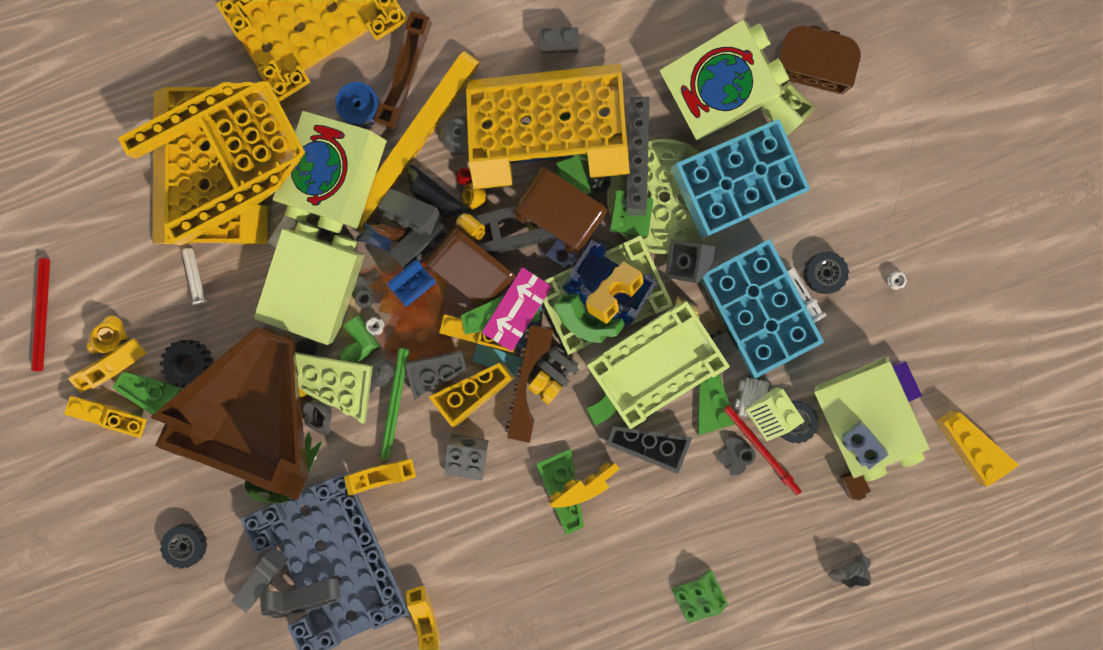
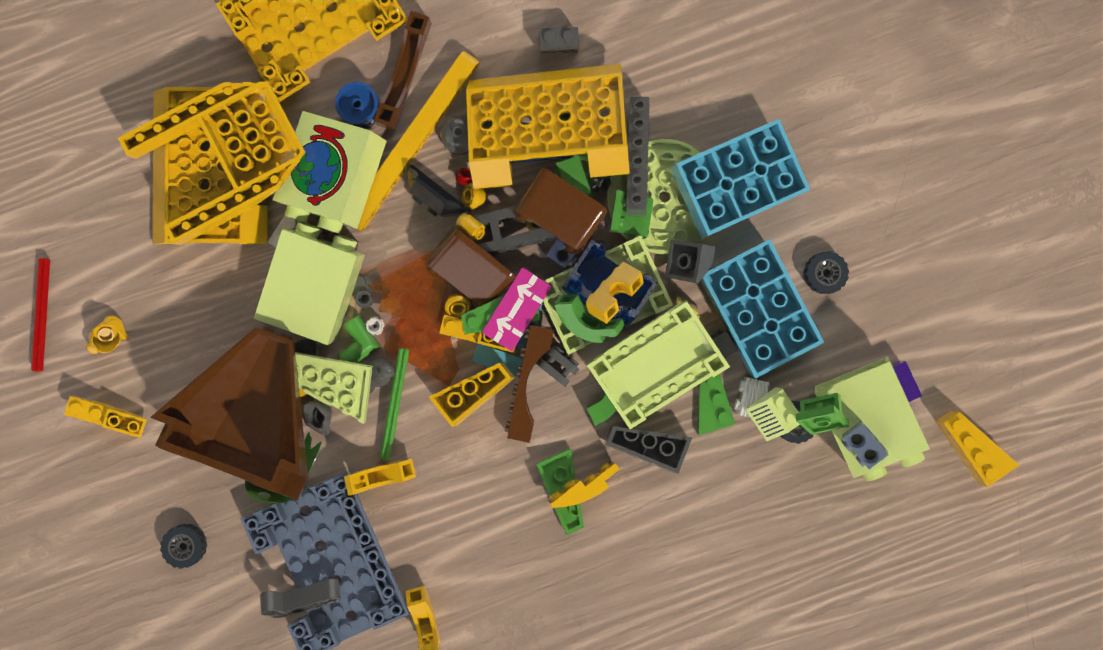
yellow slope [68,338,146,393] -> none
bright green wing [112,371,183,415] -> none
black tyre [160,340,214,388] -> none
white axle [182,248,207,306] -> none
dark grey beam [231,547,289,613] -> none
piece [356,221,407,252] -> none
dark grey brick [378,188,442,236] -> none
blue bracket [387,260,436,307] -> none
dark grey brick [388,222,448,270] -> none
dark grey wing [405,350,467,400] -> none
dark grey brick [445,434,489,481] -> none
yellow wheel [527,369,563,405] -> none
brick [659,20,789,140] -> none
bright green bracket [672,570,728,623] -> none
dark grey plate [717,437,756,475] -> none
red bar [723,405,802,496] -> none
yellowish green slope [761,81,816,136] -> none
reddish brown brick [773,26,861,95] -> none
white pin [787,268,826,323] -> none
dark grey hair [829,555,871,588] -> none
reddish brown brick [839,471,871,501] -> none
white plate [887,271,907,290] -> none
none -> yellow cone [445,293,471,318]
none -> bright green bracket [795,393,849,435]

